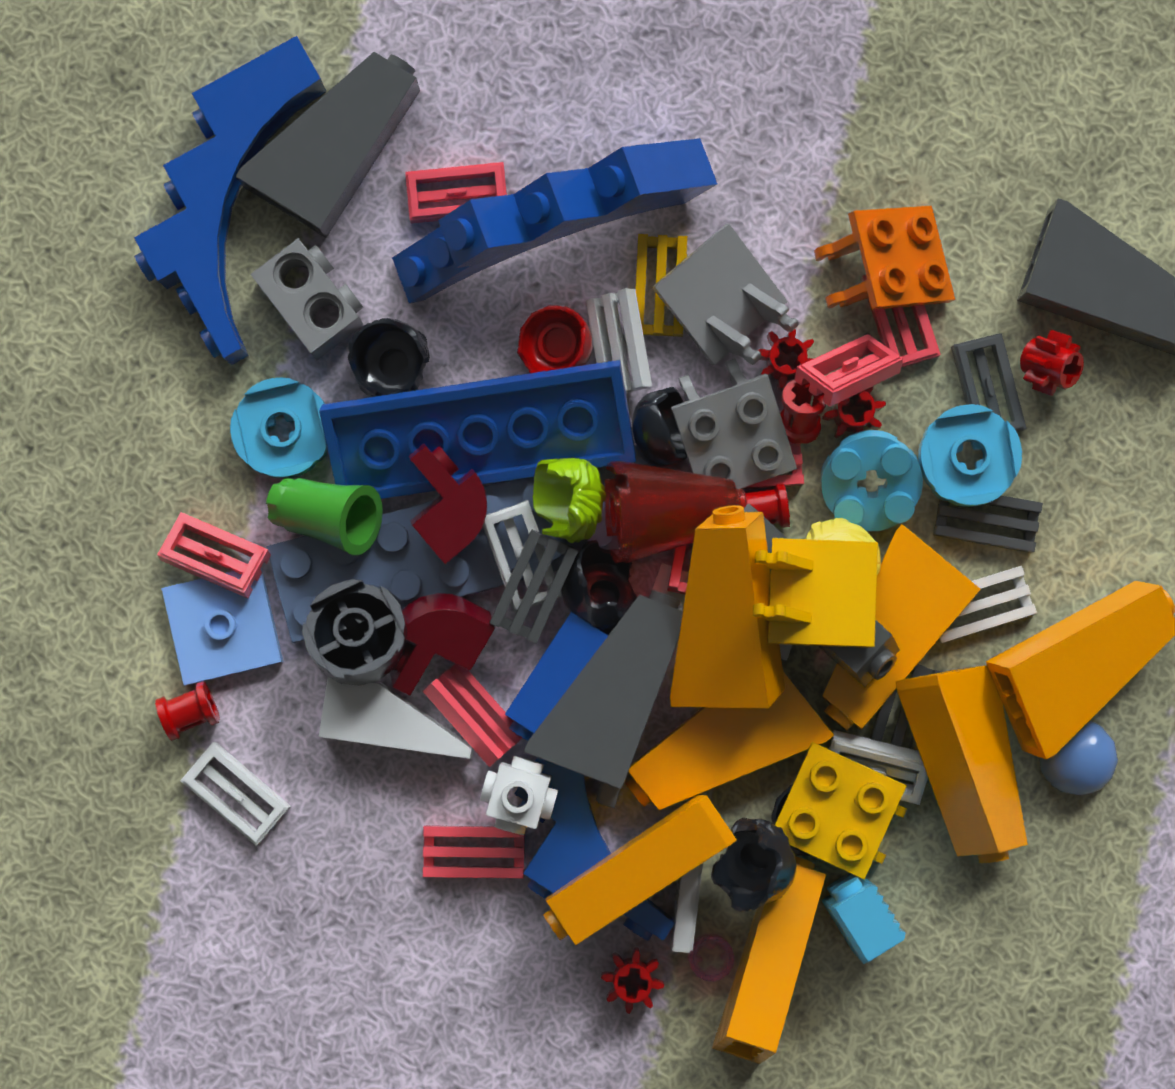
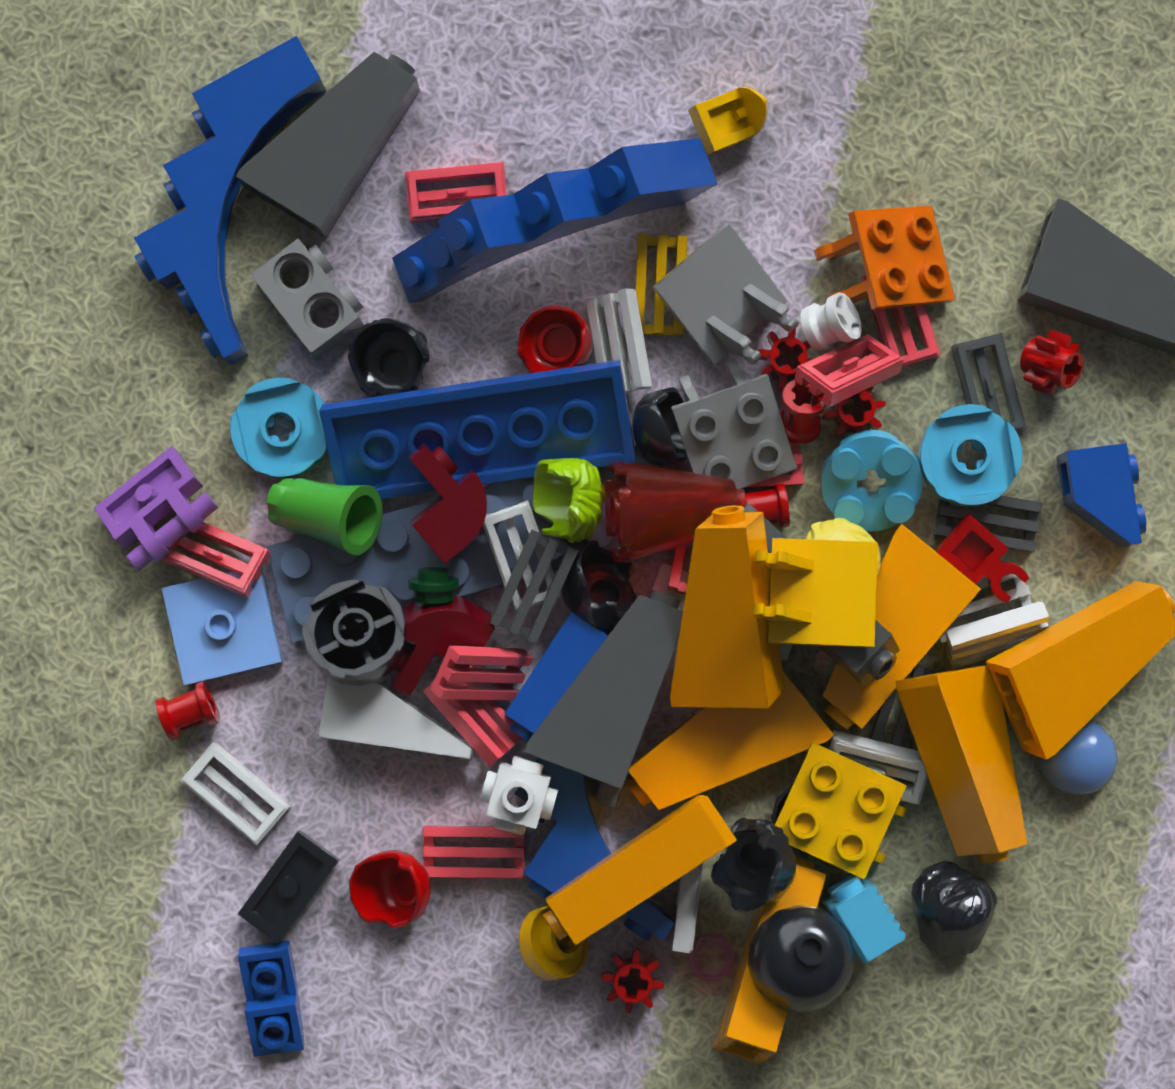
none -> medium lavender plate [94,446,219,571]
none -> black plate [238,830,340,944]
none -> blue slope [238,940,305,1057]
none -> red hair [349,850,431,929]
none -> dark green plate [408,567,459,604]
none -> coral tile [430,646,534,701]
none -> yellow plate [519,905,588,981]
none -> yellow plate [688,87,768,156]
none -> black cylinder [748,905,855,1013]
none -> white wheel [800,292,862,354]
none -> black hair [911,861,998,957]
none -> red plate [935,513,1029,602]
none -> tile [946,602,1049,670]
none -> blue slope [1057,443,1146,548]

